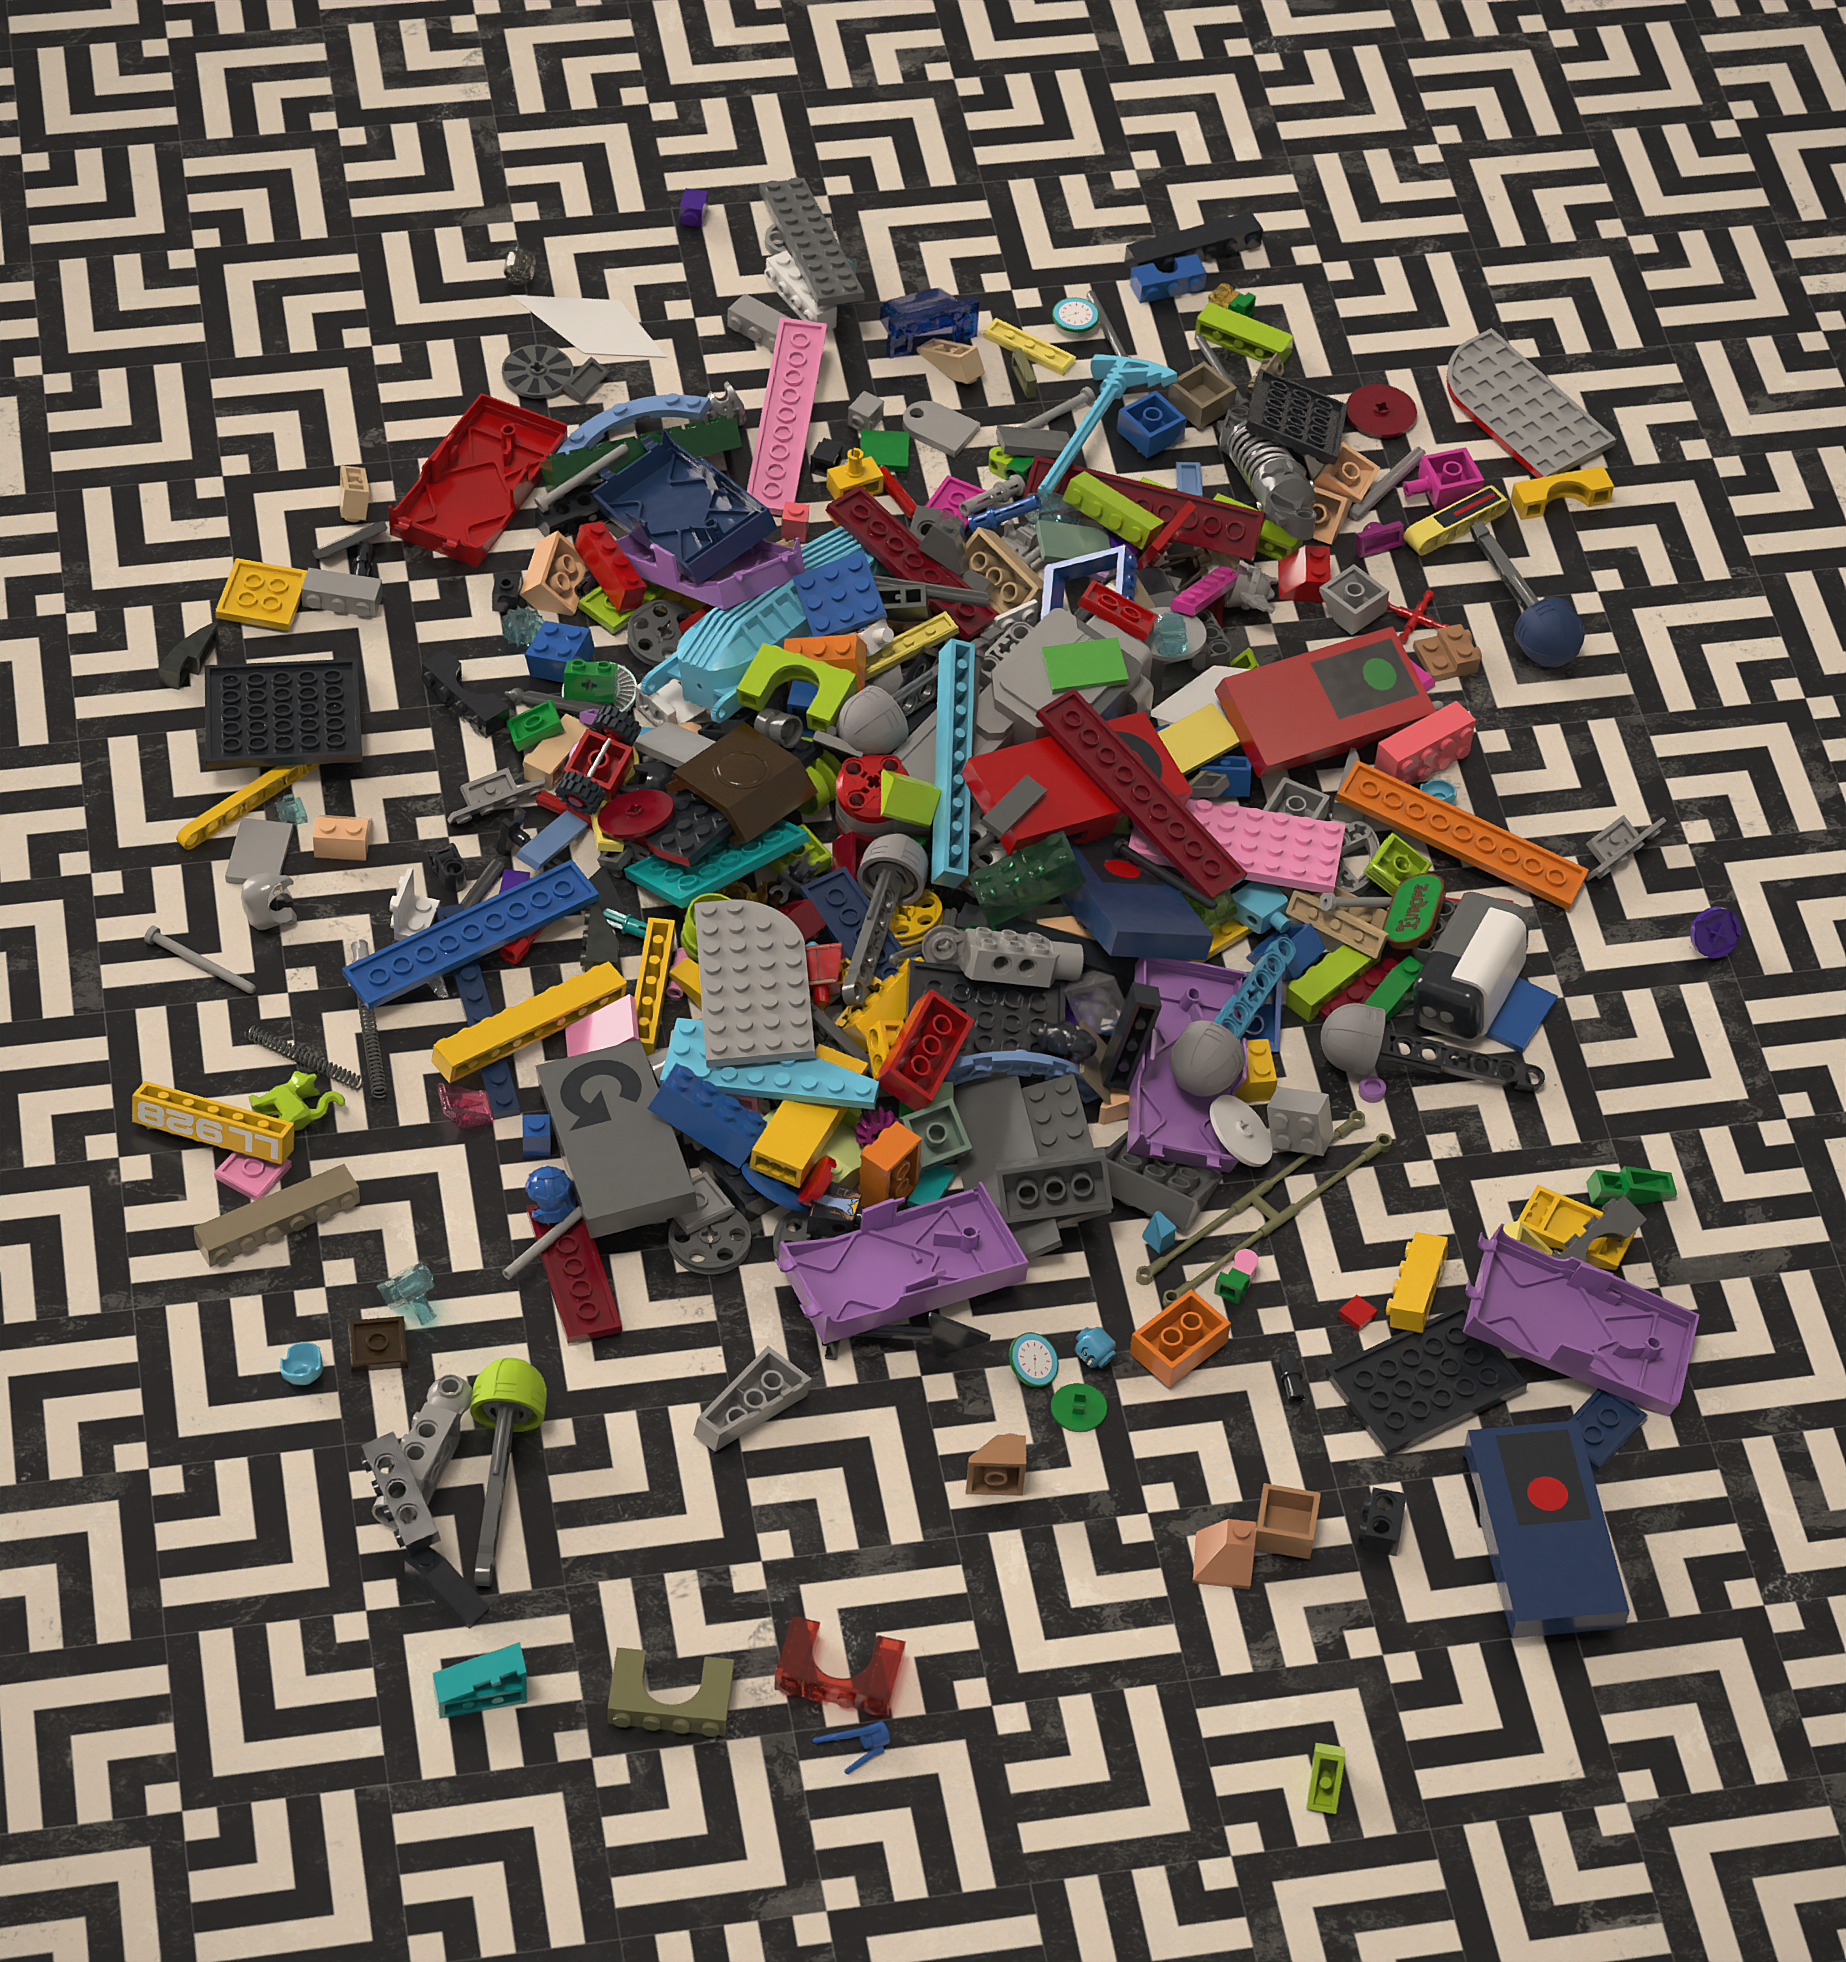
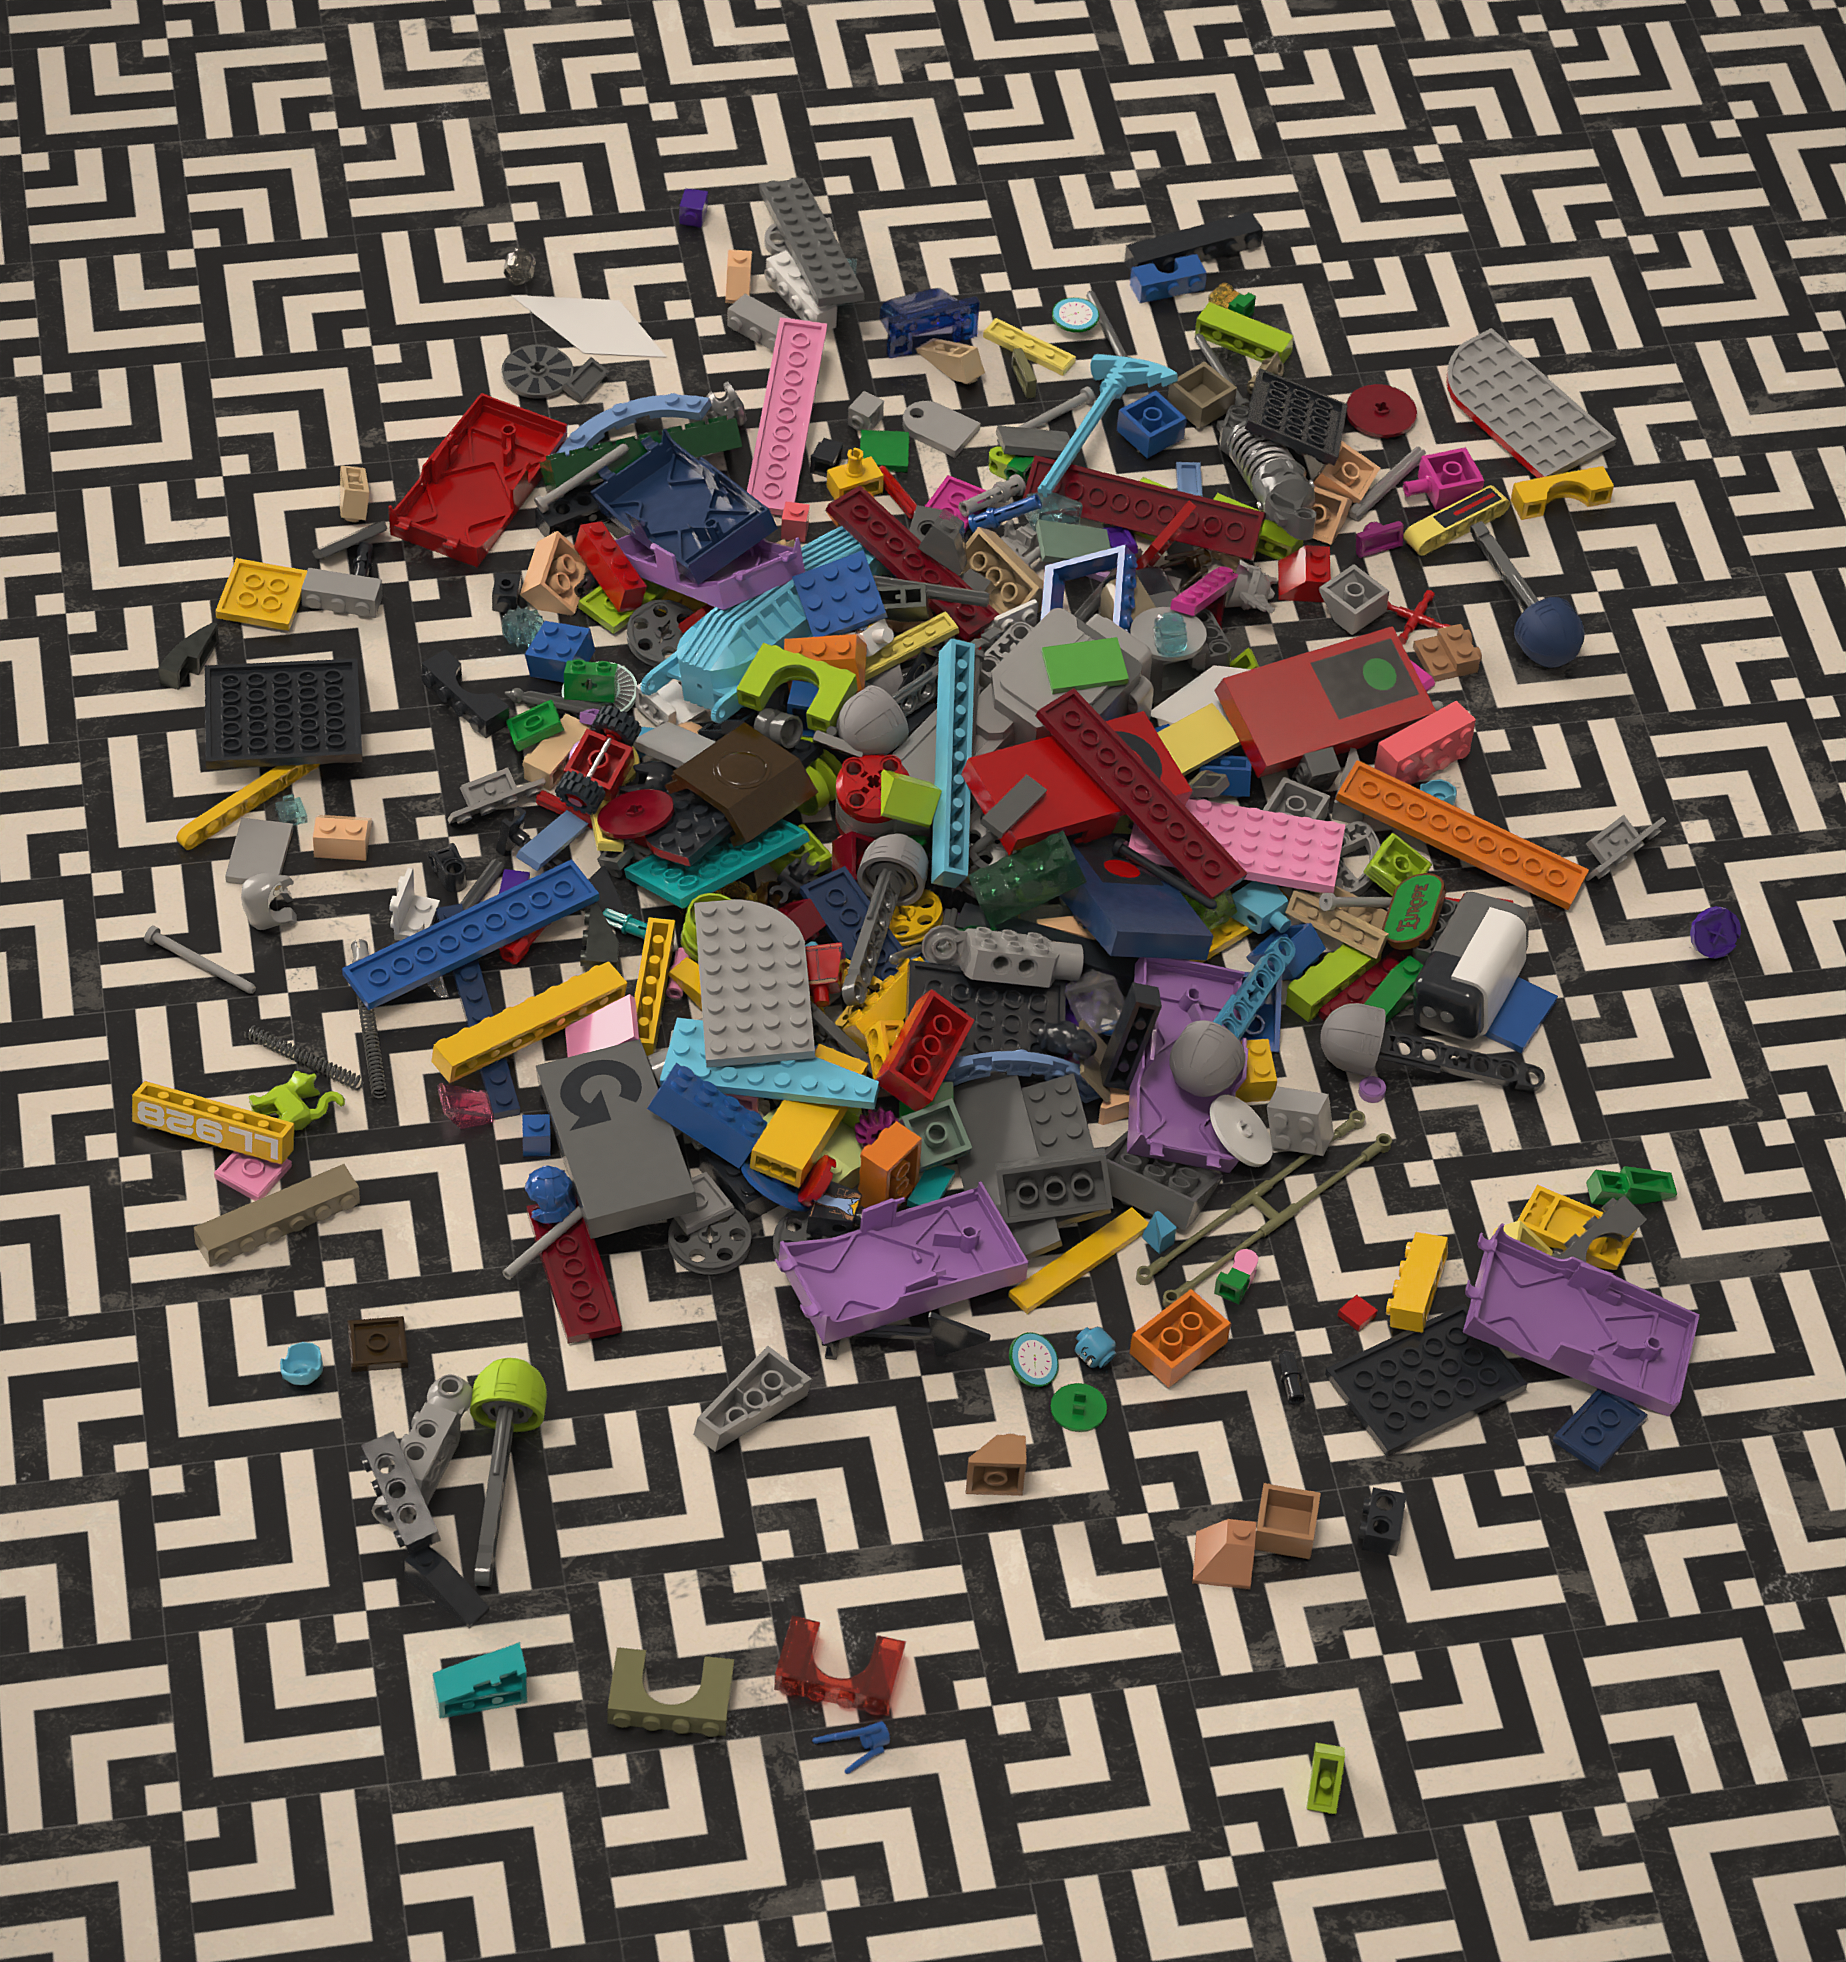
clear light blue brick [377,1262,437,1325] -> none
lime brick [1062,471,1164,550] -> none
red tile [1078,580,1159,642] -> none
dark blue piece [1462,1420,1630,1638] -> none
none -> light nougat slope [725,250,752,303]
none -> yellow tile [1009,1207,1149,1314]
none -> dark grey brick [1292,747,1341,792]

